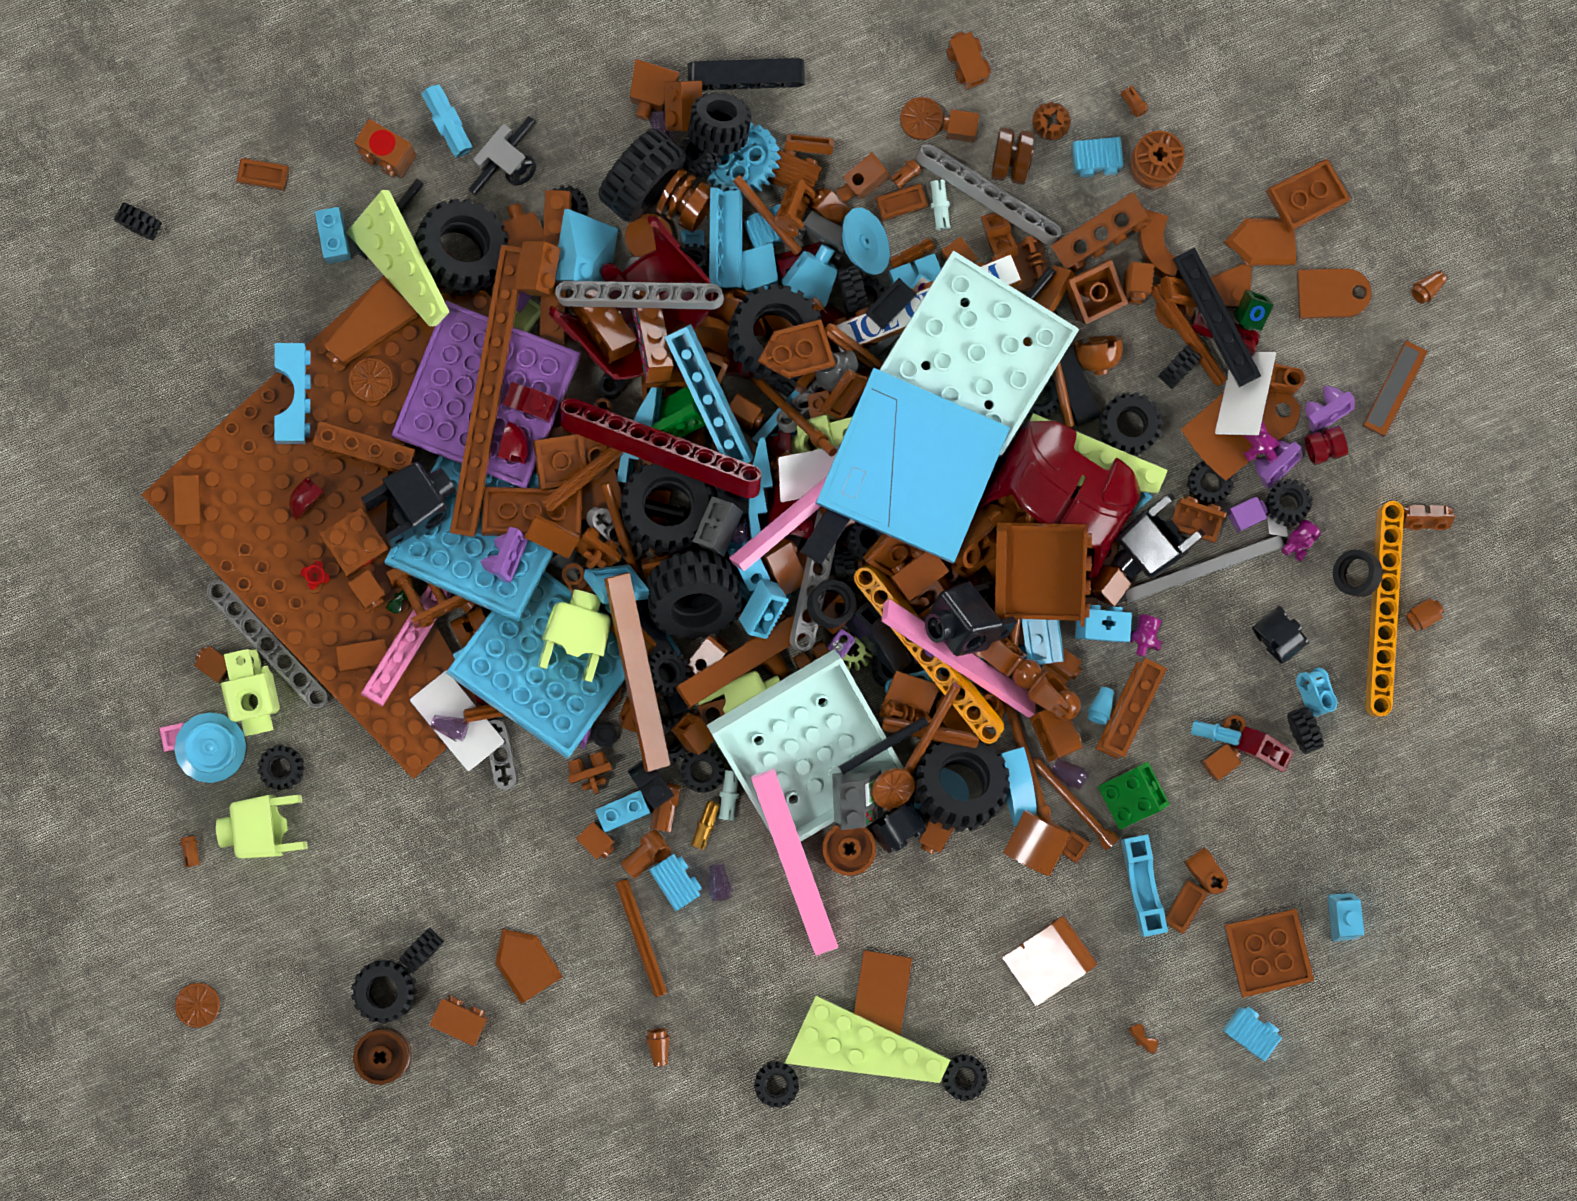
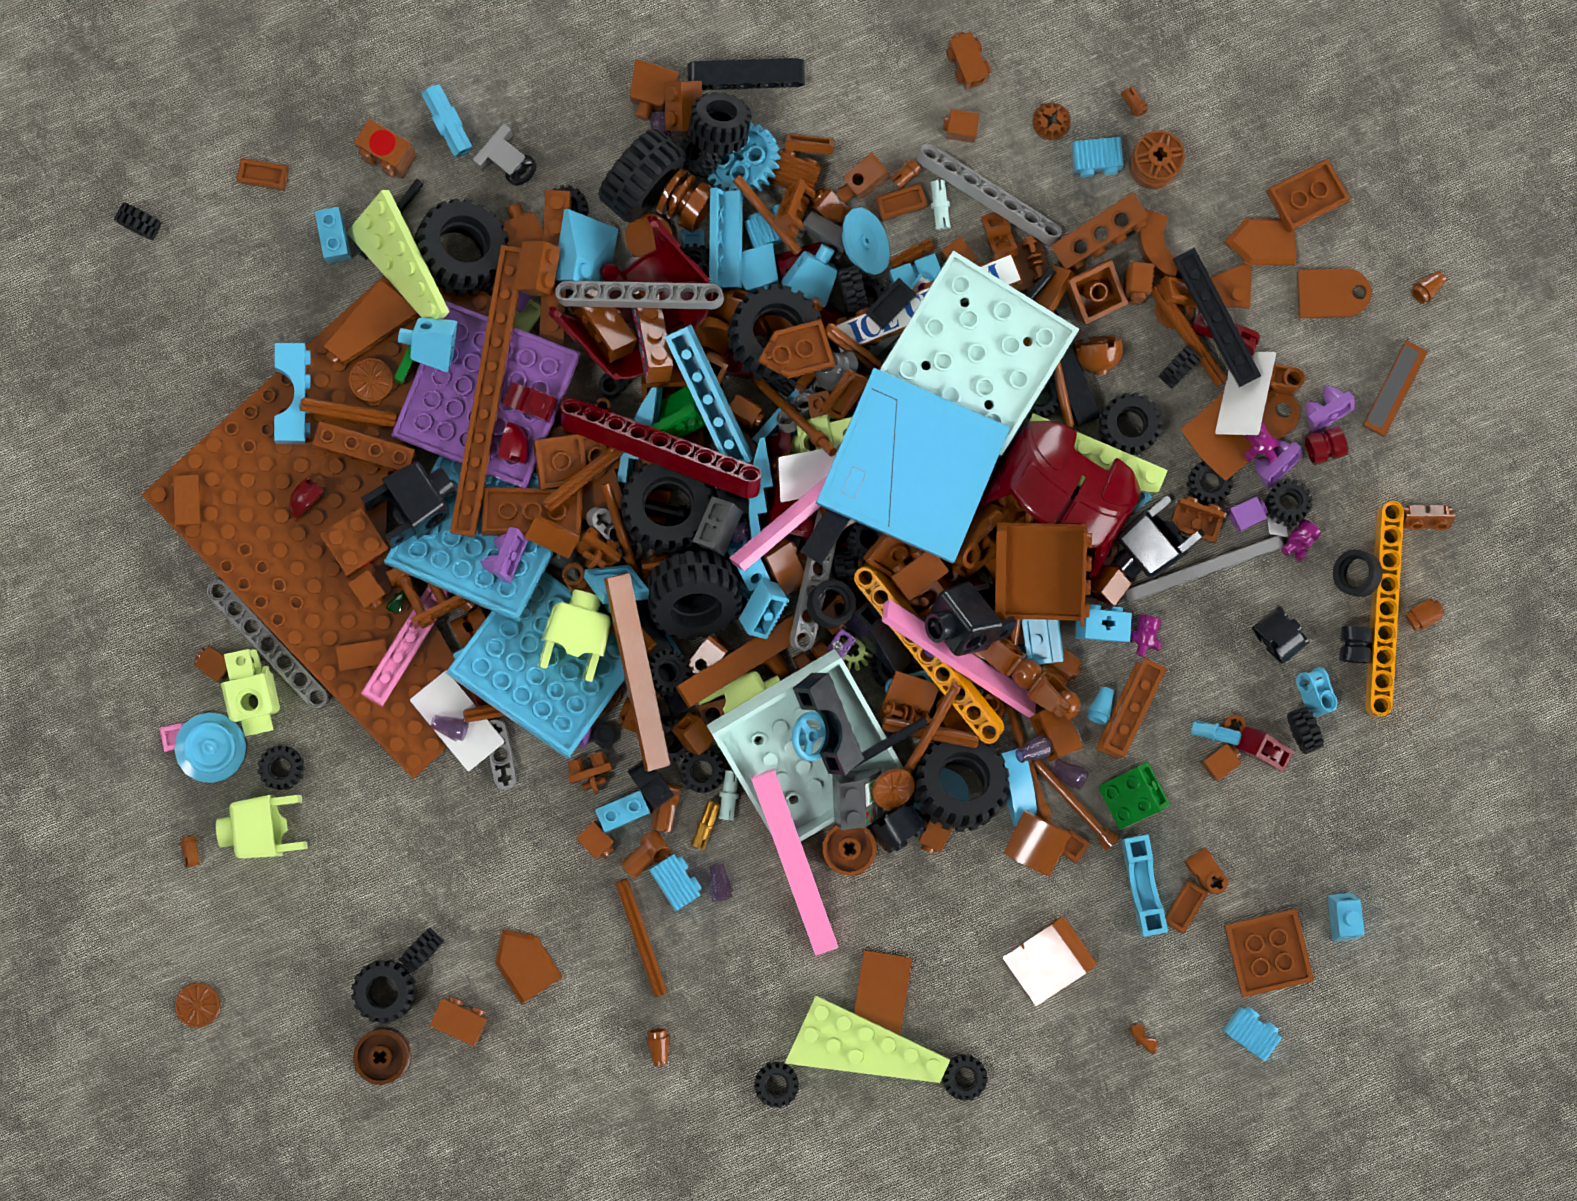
red plate [300,561,330,590] -> none
black bar [468,116,536,196] -> none
dark orange wheel [900,97,943,140] -> none
reddish brown wheel [991,127,1034,185] -> none
dark green brick [1234,289,1274,331] -> none
none -> dark orange axle [299,397,396,427]
none -> green tile [394,345,415,386]
none -> medium azure torso [398,318,457,372]
none -> medium azure piece [792,711,825,761]
none -> black arch [793,673,864,775]
none -> clear purple cone [1015,735,1053,763]
none -> black wheel [1339,626,1373,663]

